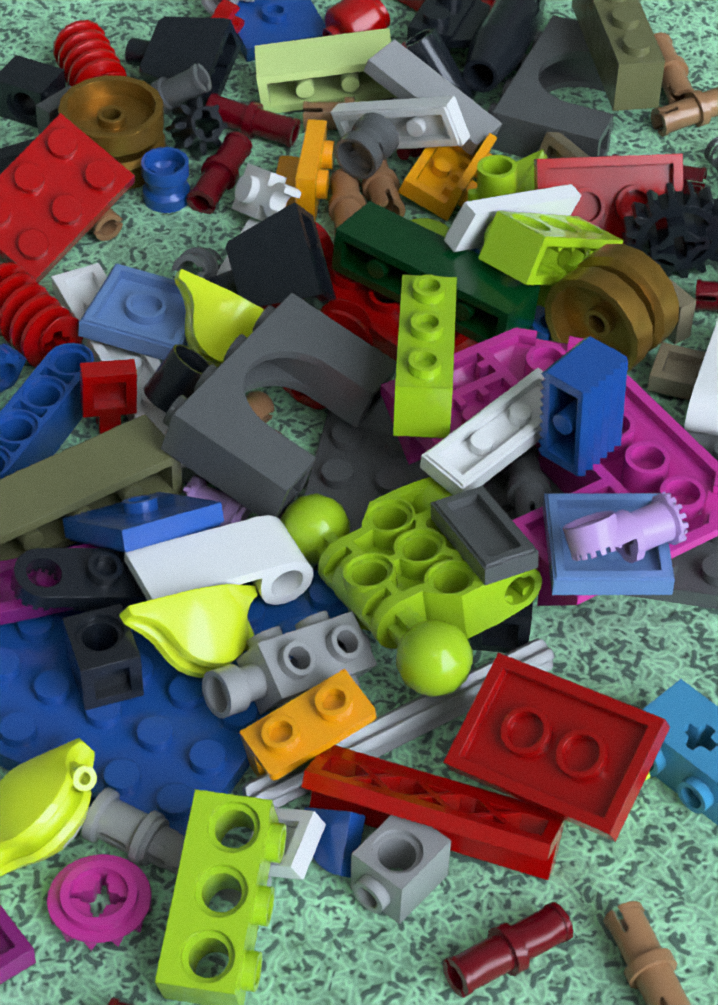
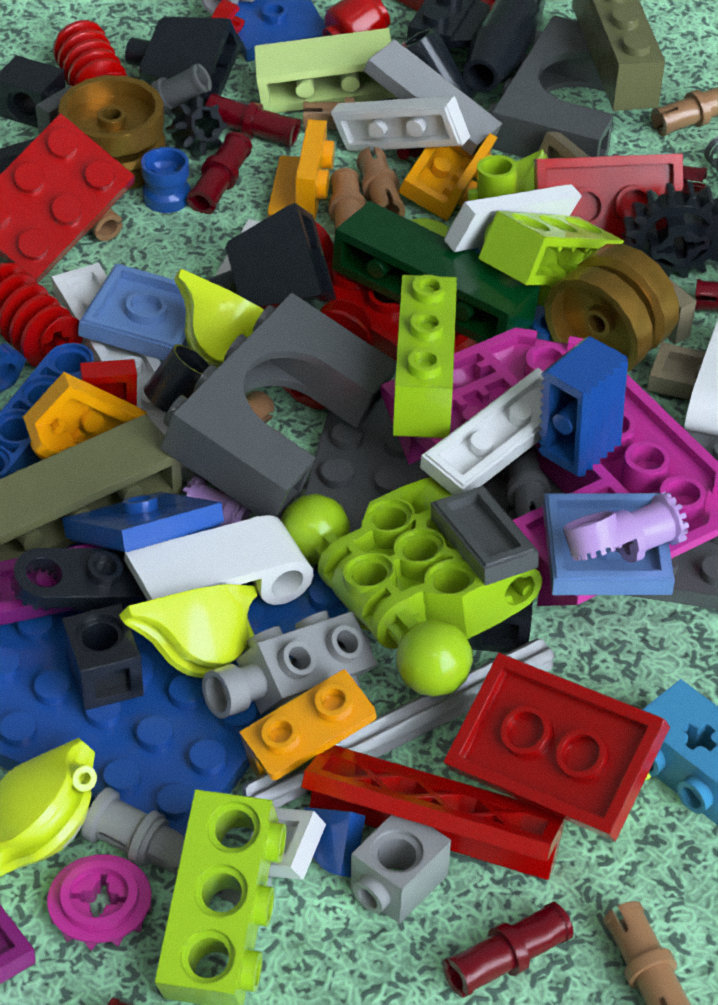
dark grey pin [172,247,222,281] -> none
white plate [232,163,301,221] -> none
dark grey wheel [334,112,399,179] -> none
medium nougat pin [654,32,694,104] -> none
none -> light orange bracket [23,372,149,460]

